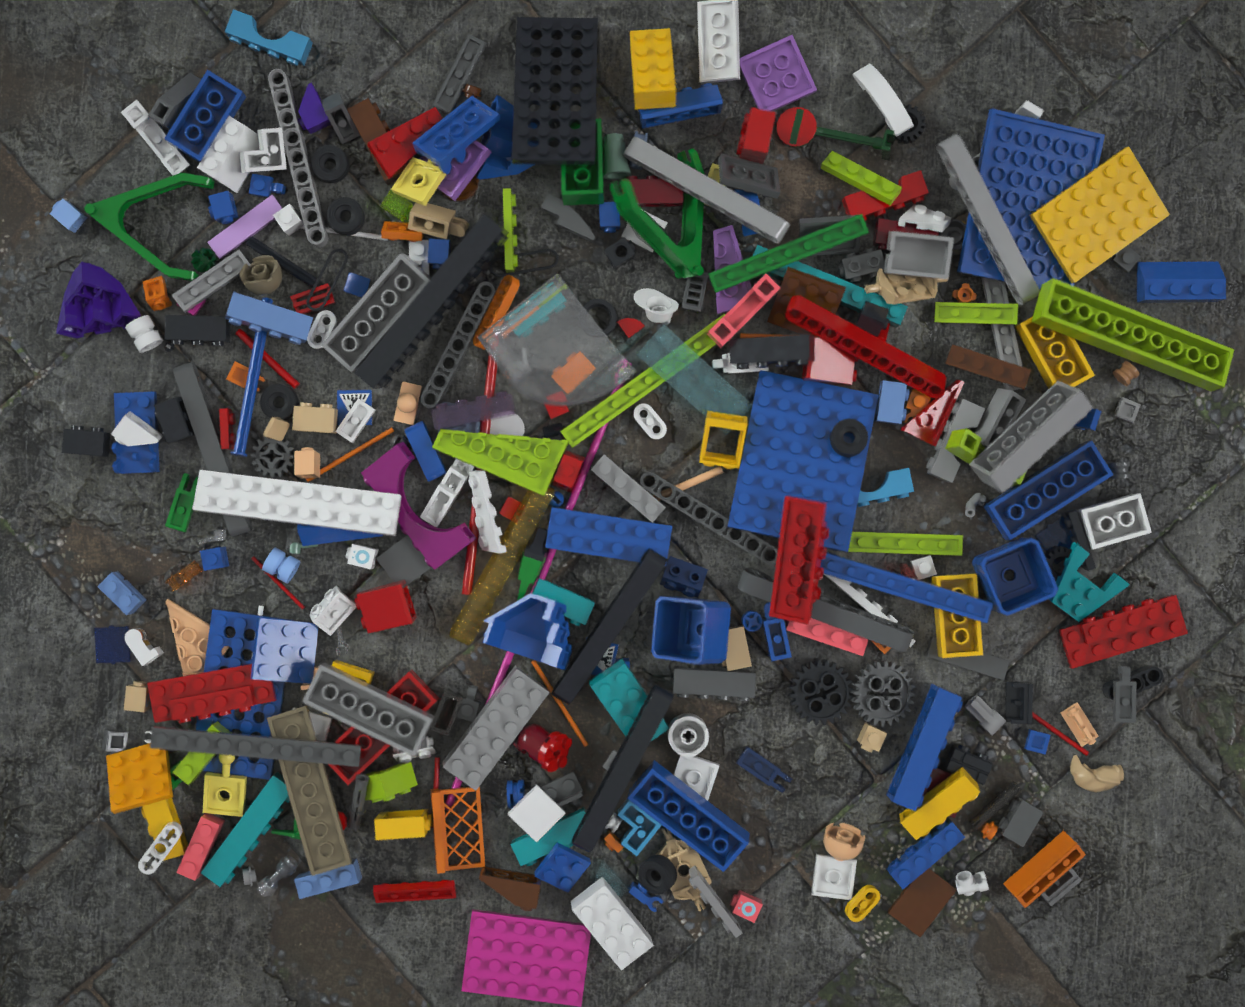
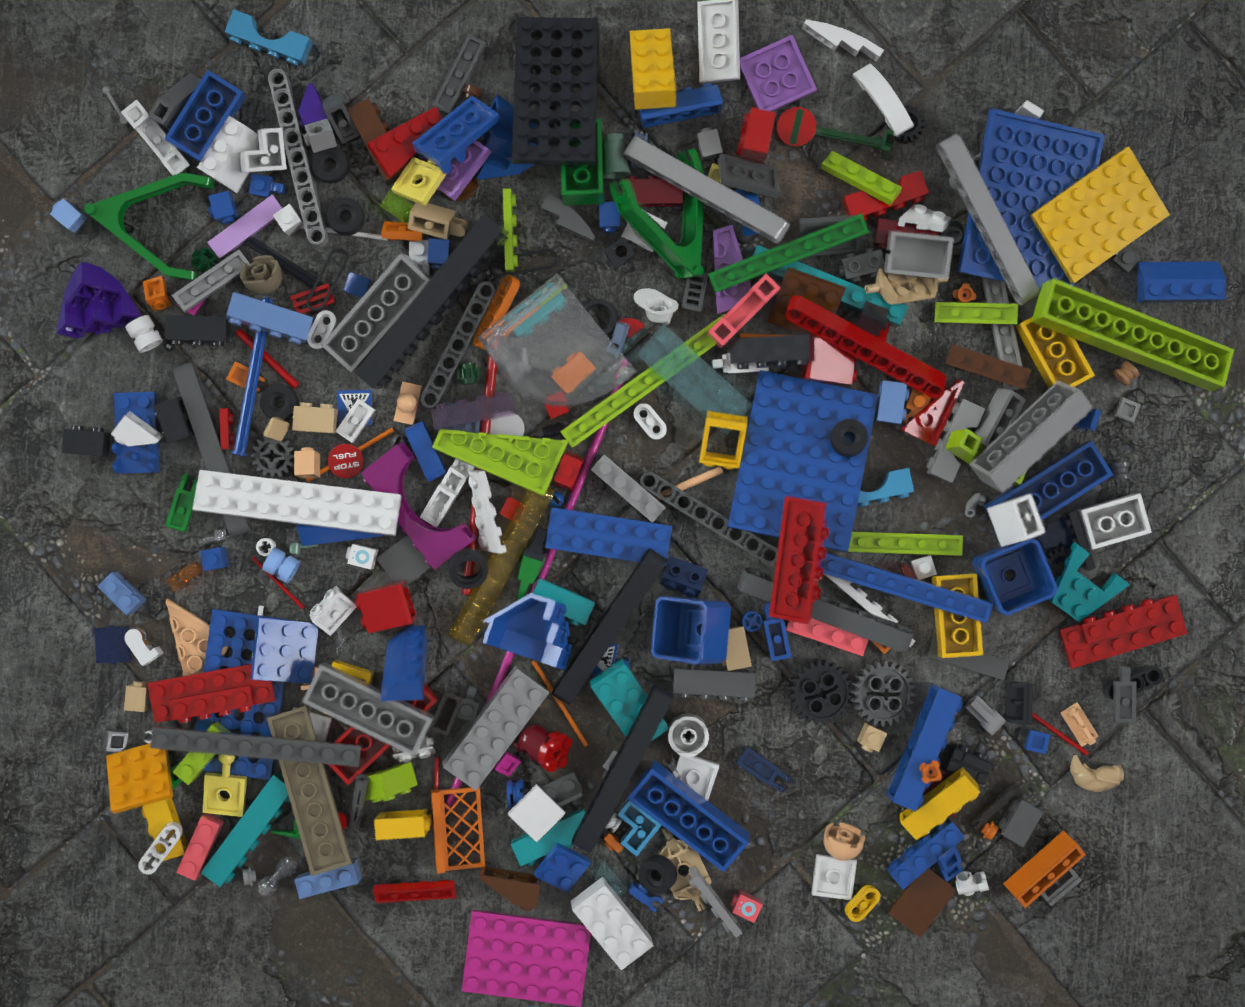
none -> light grey hinge [102,86,128,125]
none -> white bush [256,538,276,556]
none -> light grey brick [303,119,337,153]
none -> red sticker [328,444,363,478]
none -> blue slope [381,625,428,702]
none -> black tyre [448,549,488,589]
none -> dark green gear [456,363,481,385]
none -> dark pink plate [493,751,521,777]
none -> sand blue bar [607,321,630,360]
none -> clear hand [662,755,681,780]
none -> light grey brick [697,127,723,161]
none -> white slope [802,19,884,62]
none -> orange plate [919,760,942,783]
none -> blue slope [937,846,963,882]
none -> white slope [987,494,1045,547]

